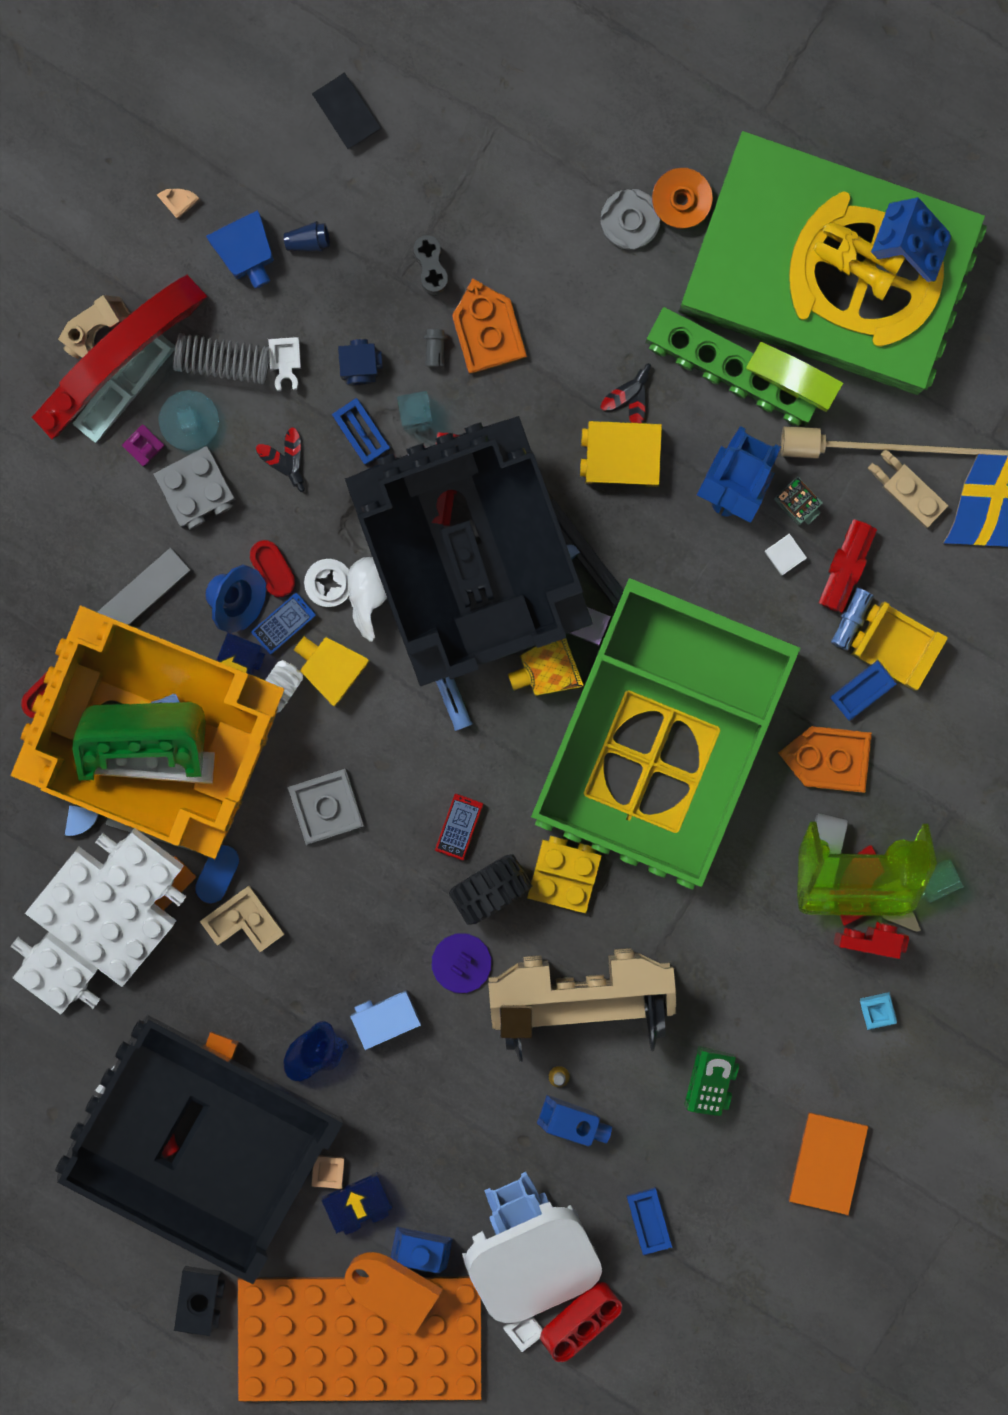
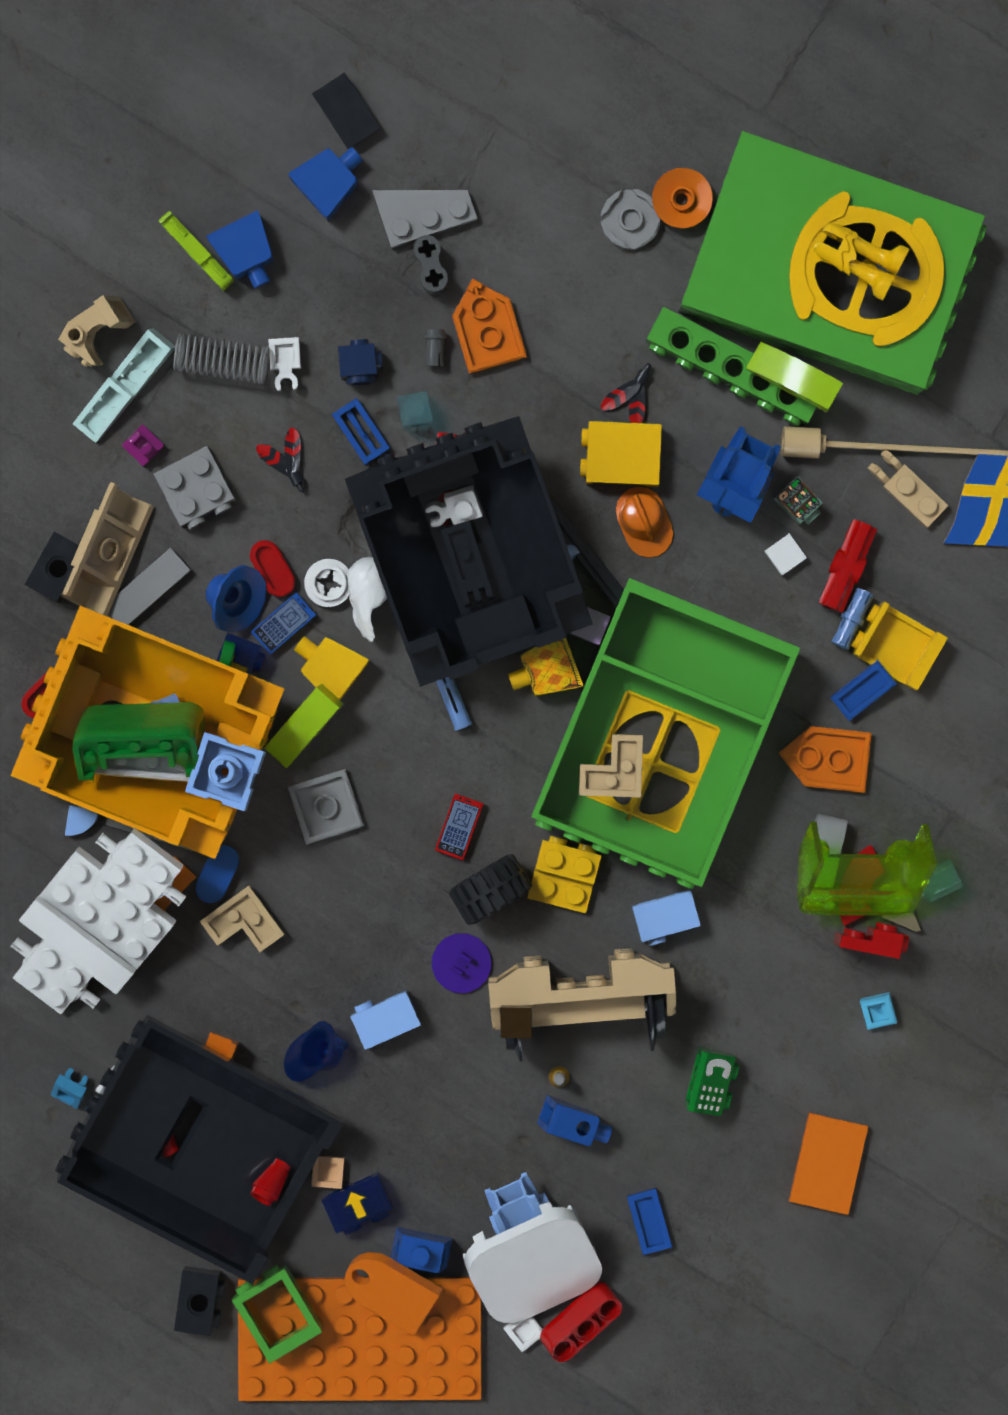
red arch [32,274,207,439] -> none
light nougat tile [157,188,200,219] -> none
clear light blue tile [158,390,220,451] -> none
white gear [265,660,303,712] -> none
dark blue cone [284,221,330,251] -> none
blue bracket [871,197,951,282] -> none
none -> white tile [19,895,136,994]
none -> black brick [24,532,79,603]
none -> dark azure tile [51,1068,88,1109]
none -> tan piece [61,482,154,616]
none -> lime piece [158,211,235,292]
none -> light blue piece [185,732,266,811]
none -> green tile [219,640,236,667]
none -> bright green window [232,1264,324,1364]
none -> red cone [250,1158,291,1206]
none -> lime slope [265,684,344,768]
none -> blue torso [288,147,363,221]
none -> light grey wing [372,190,477,249]
none -> white plate [425,485,483,527]
none -> tan plate [579,734,643,797]
none -> orange piece [616,487,673,558]
none -> light blue brick [631,890,701,946]

